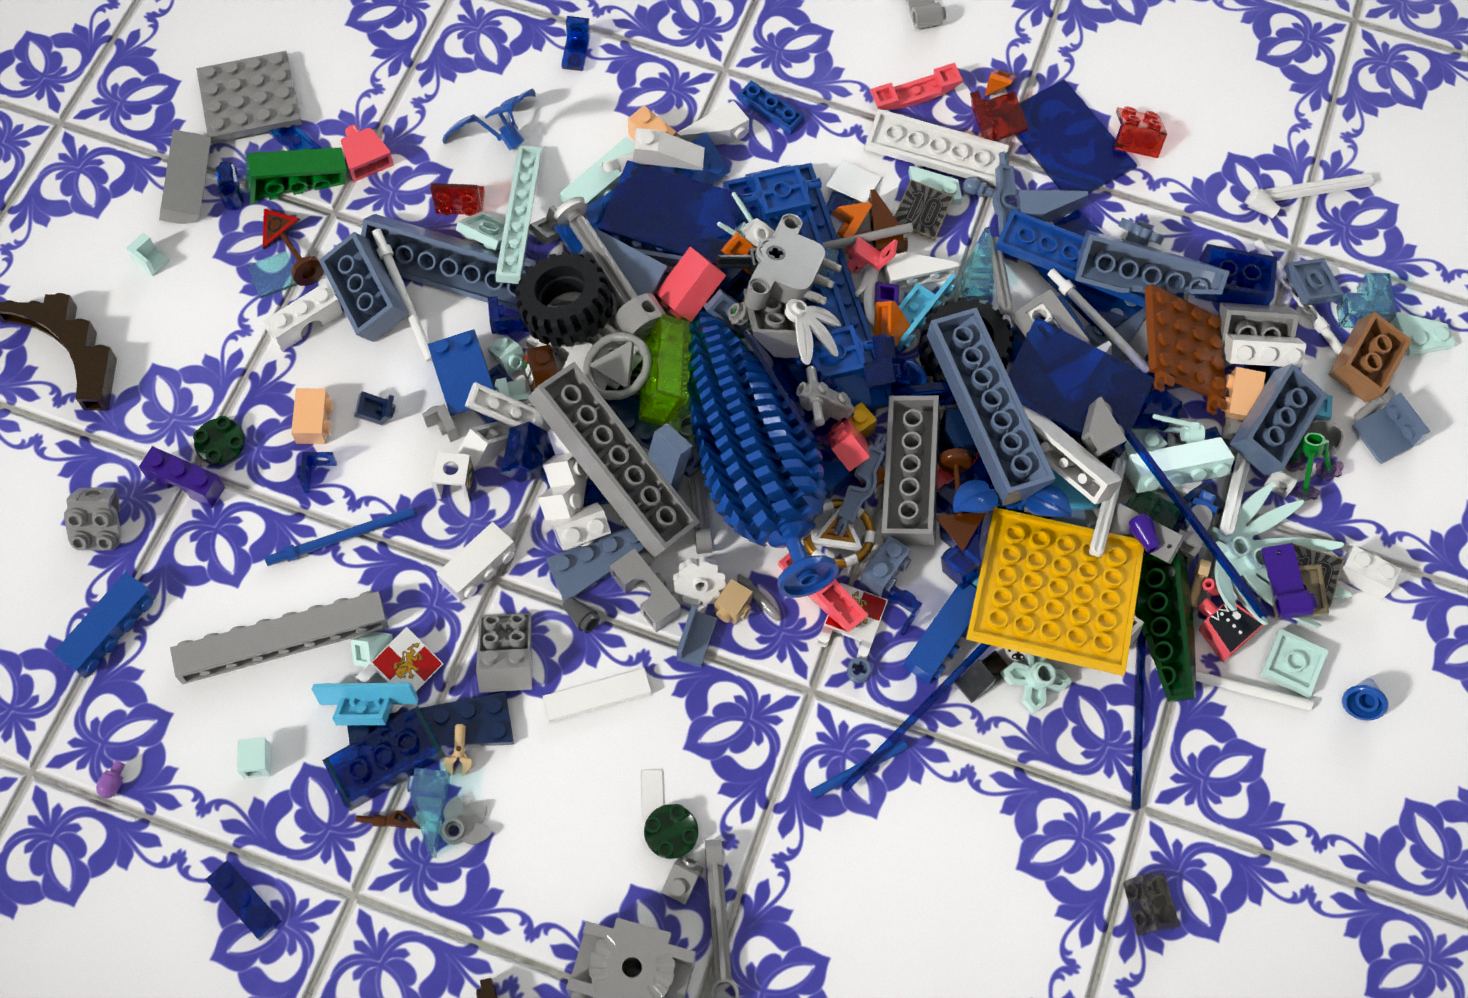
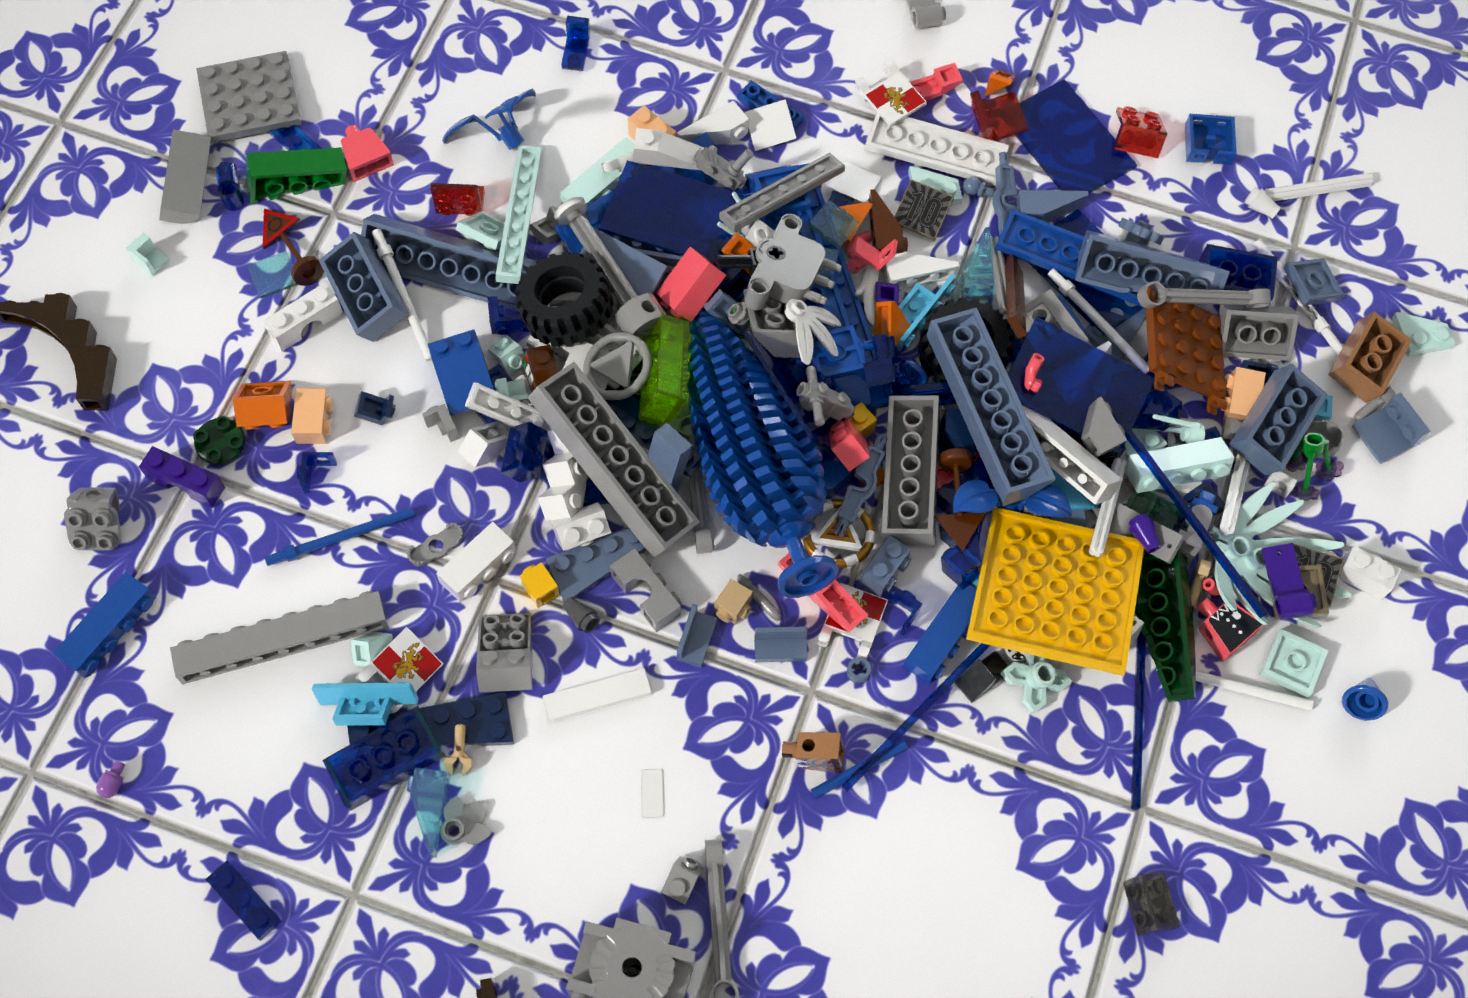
light aqua panel [237,737,271,778] -> none
reddish brown hand [355,810,421,830] -> none
white piece [431,452,475,502] -> none
dark green dish [644,804,698,859] -> none
white plant [673,556,726,605] -> none
light grey bar [823,223,913,252] -> none
white brick [1223,334,1306,368] -> none
clear light blue brick [1336,273,1396,328] -> none
none -> orange slope [233,381,292,429]
none -> light grey piece [407,523,463,567]
none -> yellow brick [520,562,560,608]
none -> light grey piece [693,145,753,201]
none -> light grey tile [719,153,845,232]
none -> white sticker [745,99,796,151]
none -> sand blue panel [754,627,808,662]
none -> medium nougat torso [782,732,845,773]
none -> clear light blue piece [808,199,859,249]
none -> flag [855,59,927,127]
none -> reddish brown tile [1005,255,1027,338]
none -> coral arm [1024,353,1044,392]
none -> light grey piece [1137,281,1271,309]
none -> blue piece [1185,113,1237,165]

